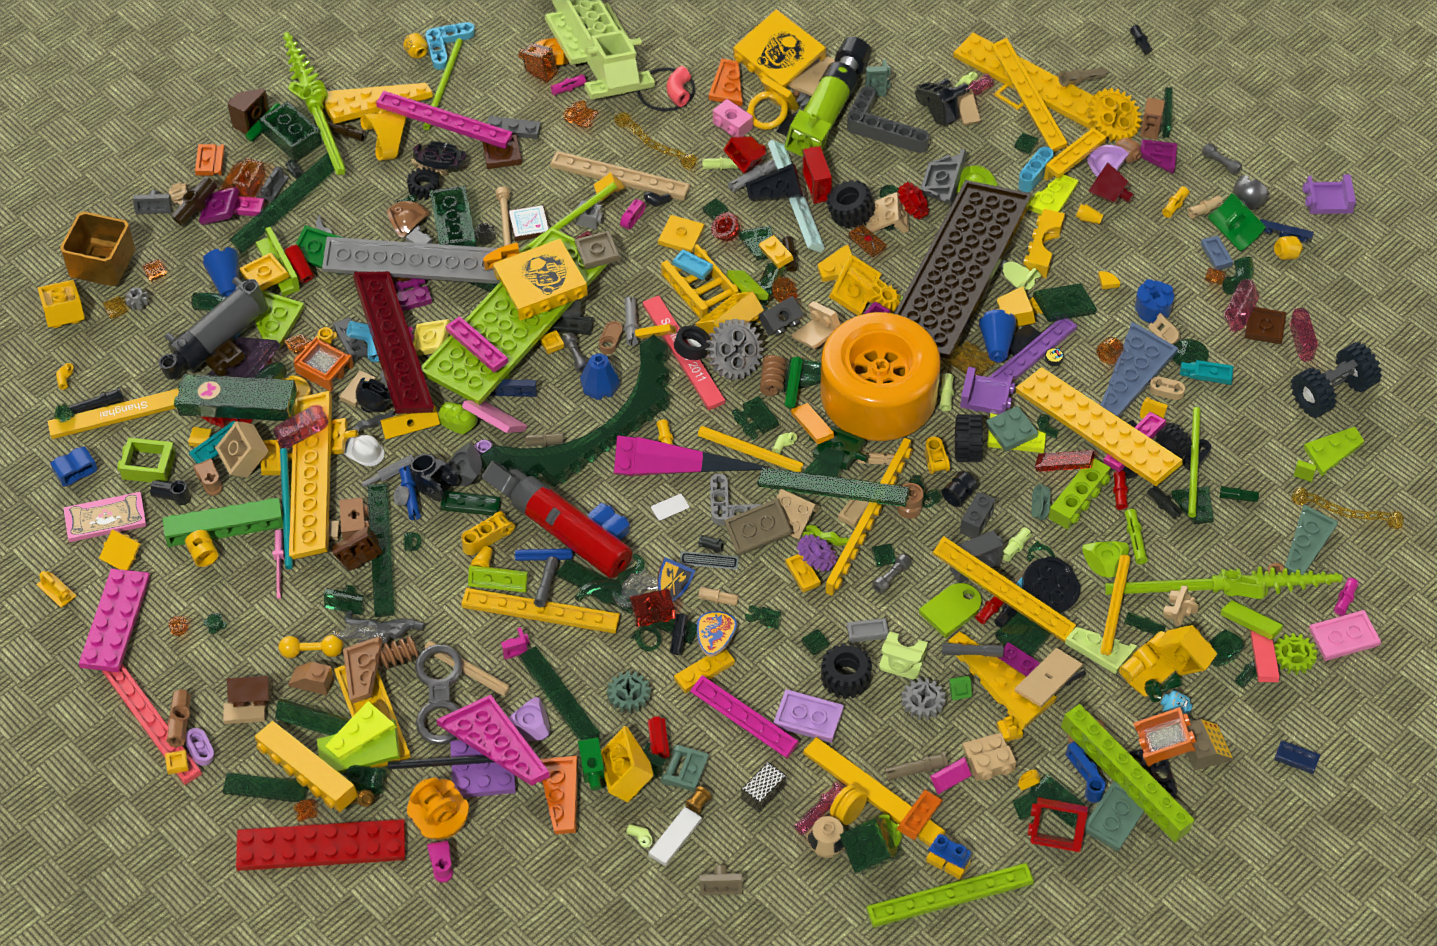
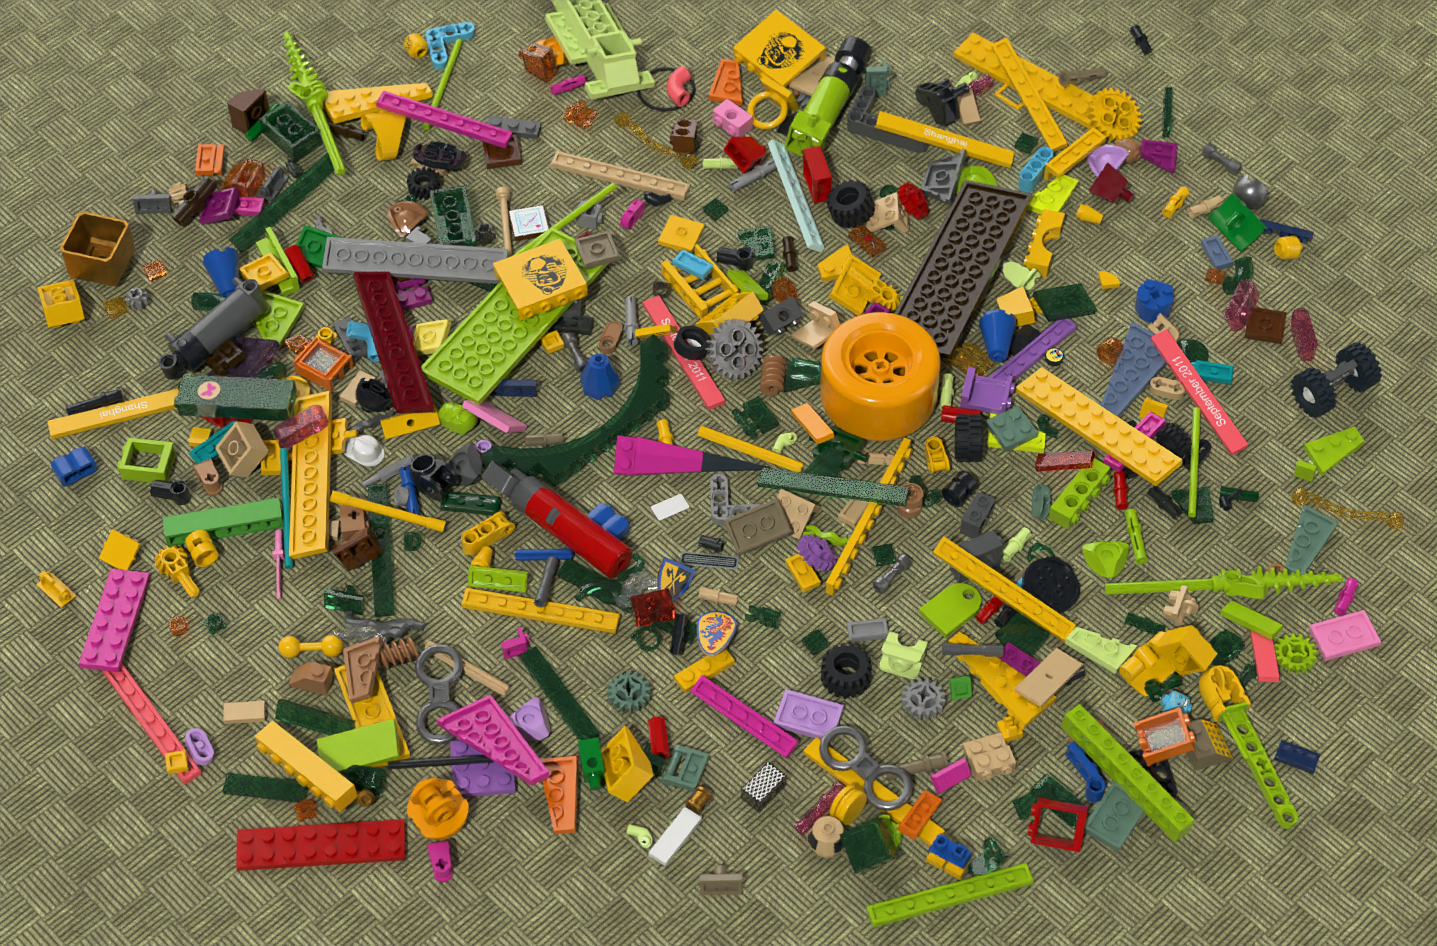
clear green plate [54,403,75,423] -> none
yellow arm [56,363,74,390] -> none
tile [64,492,147,542] -> none
medium nougat piece [166,689,191,748] -> none
reddish brown slope [227,676,273,708] -> none
neon yellow wing [325,701,397,760] -> none
dark pink plate [445,316,508,372] -> none
light orange slope [483,242,519,270] -> none
yellow tile [594,172,625,200] -> none
clear red piece [711,212,740,242] -> none
black wing [745,163,804,201] -> none
yellow plate [759,235,794,269] -> none
green axle [784,356,803,409] -> none
yellow tile [1018,770,1040,791] -> none
yellow axle [1100,555,1130,656] -> none
medium nougat brick [1140,98,1165,140] -> none
medium lavender panel [1303,175,1356,214] -> none
none -> yellow gear [155,544,200,598]
none -> yellow piece [330,490,446,532]
none -> clear smoke tile [653,281,671,299]
none -> reddish brown brick [670,119,697,153]
none -> black piece [716,247,753,271]
none -> flat silver bar [819,725,913,811]
none -> yellow tile [875,111,1014,168]
none -> red axle [941,405,981,424]
none -> clear green piece [967,837,1010,876]
none -> coral tile [1150,329,1248,456]
none -> lime piece [1199,665,1298,829]
none -> black hand [1219,488,1243,511]

